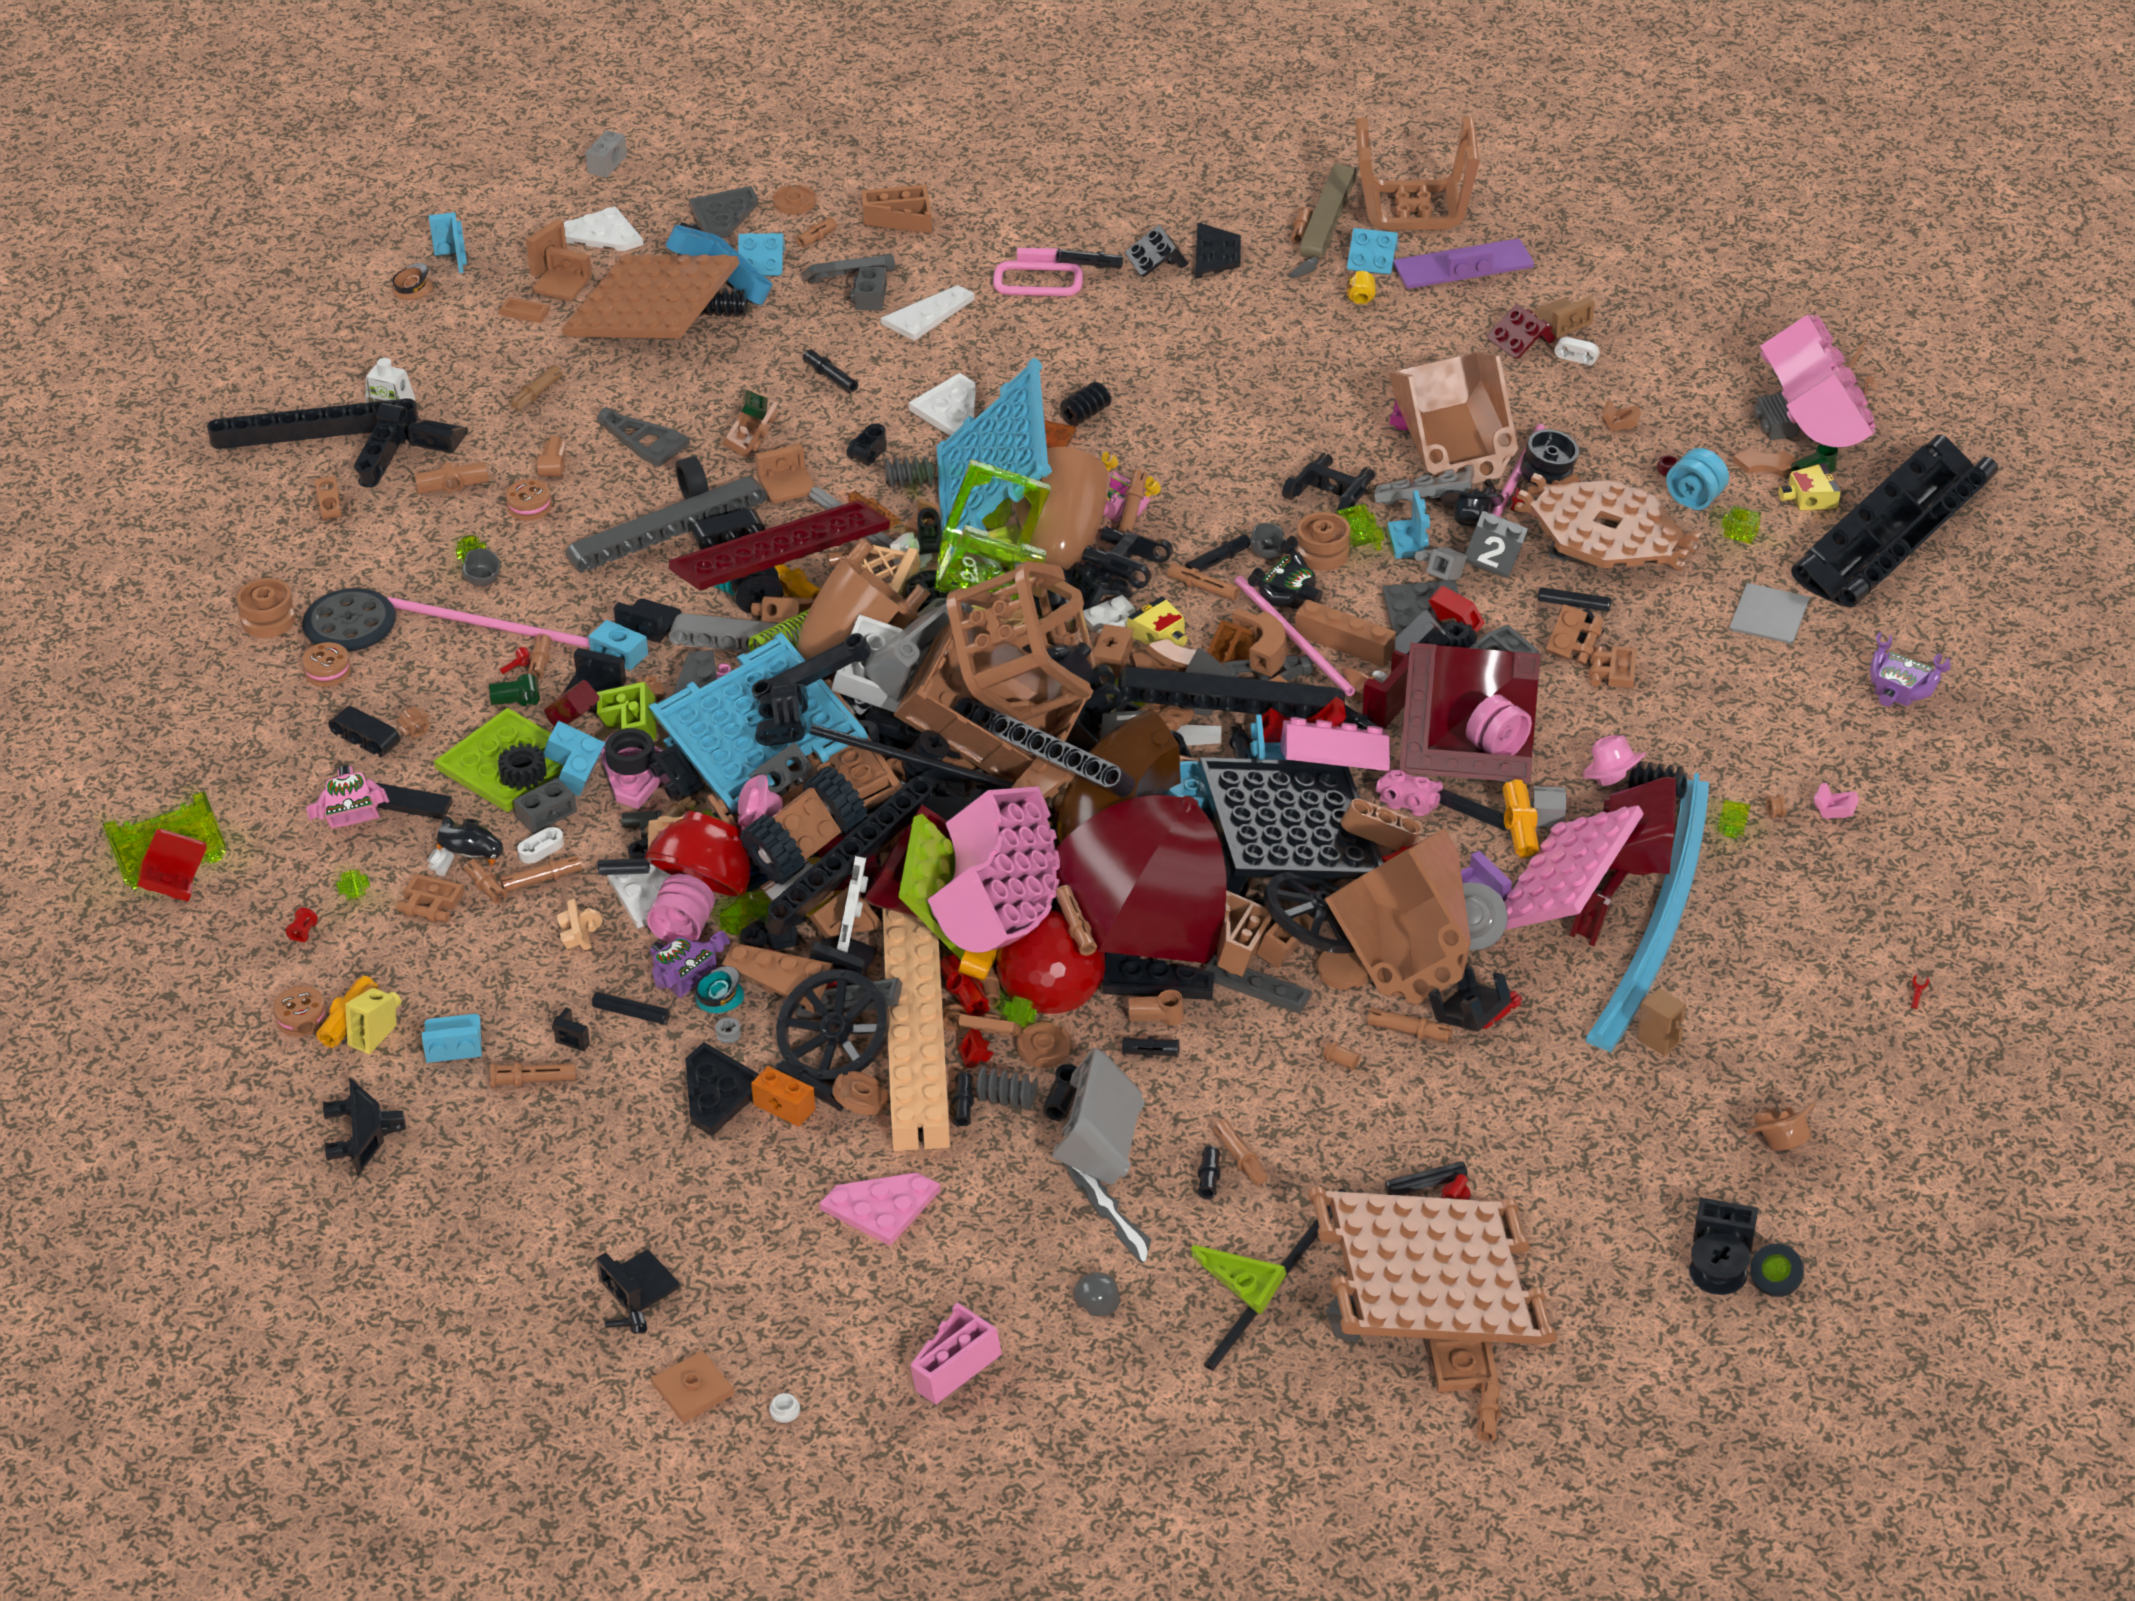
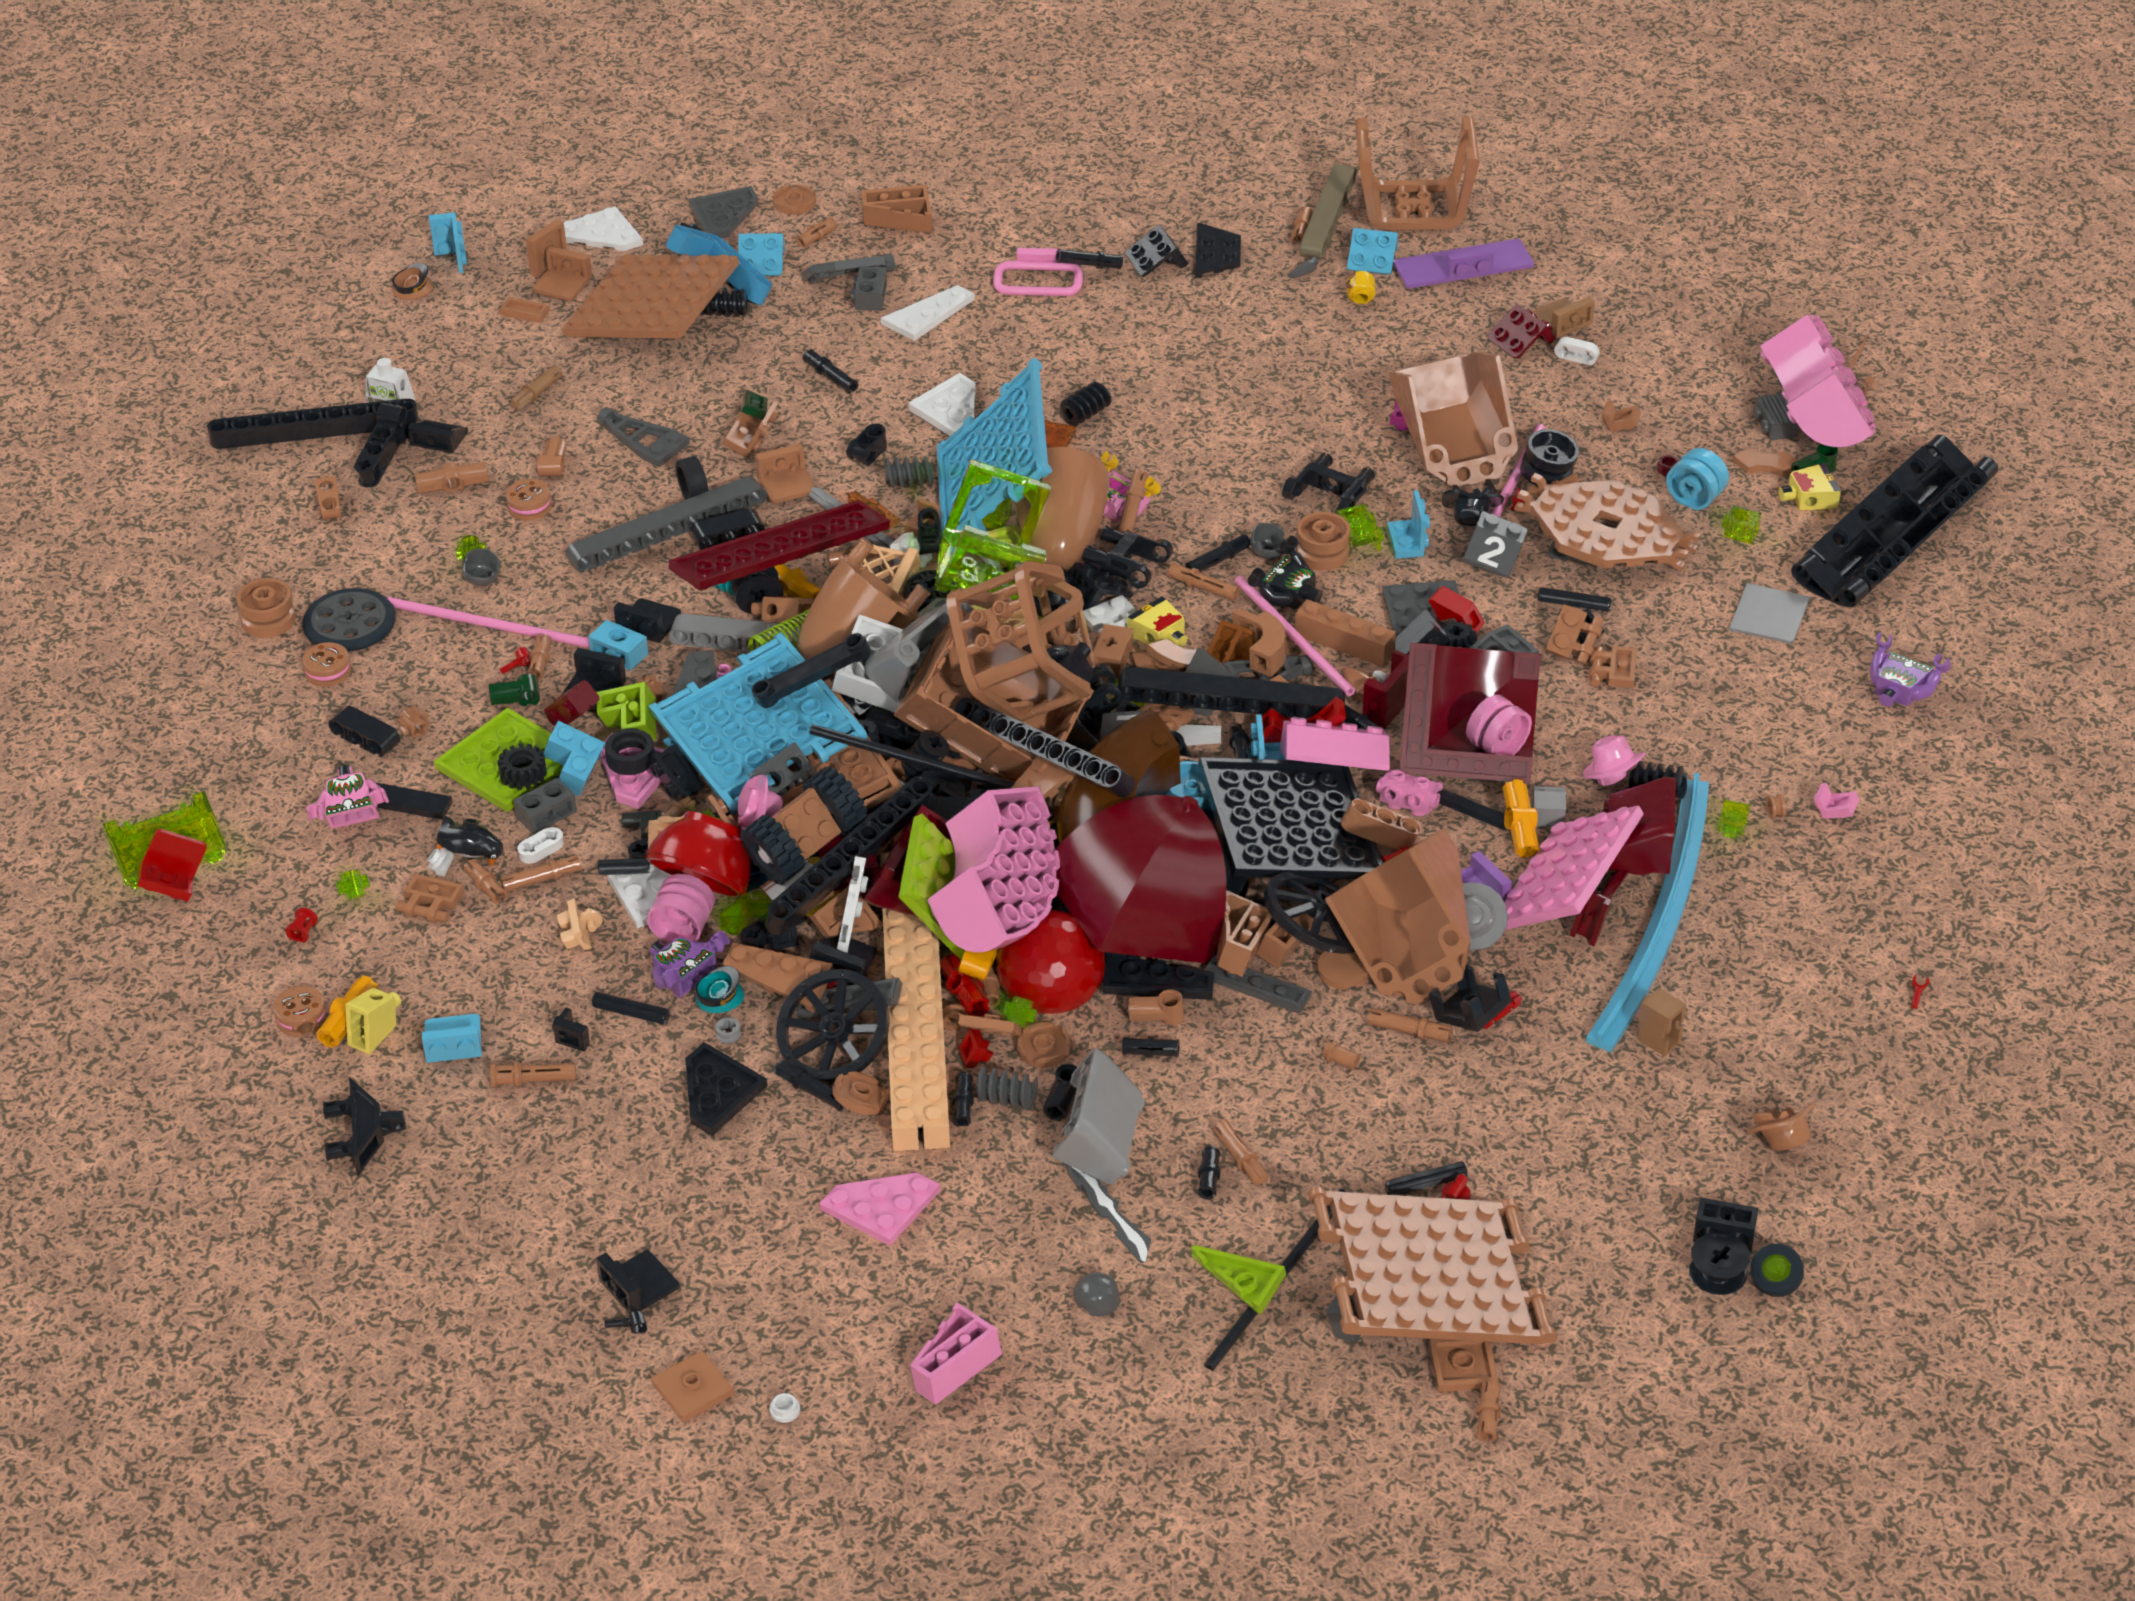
light grey brick [585,130,627,178] -> none
orange brick [751,1066,816,1127] -> none
black piece [755,684,809,746] -> none
nougat pin [1056,885,1097,956] -> none
light grey wing [1374,465,1474,504] -> none
light grey brick [1415,547,1467,581] -> none

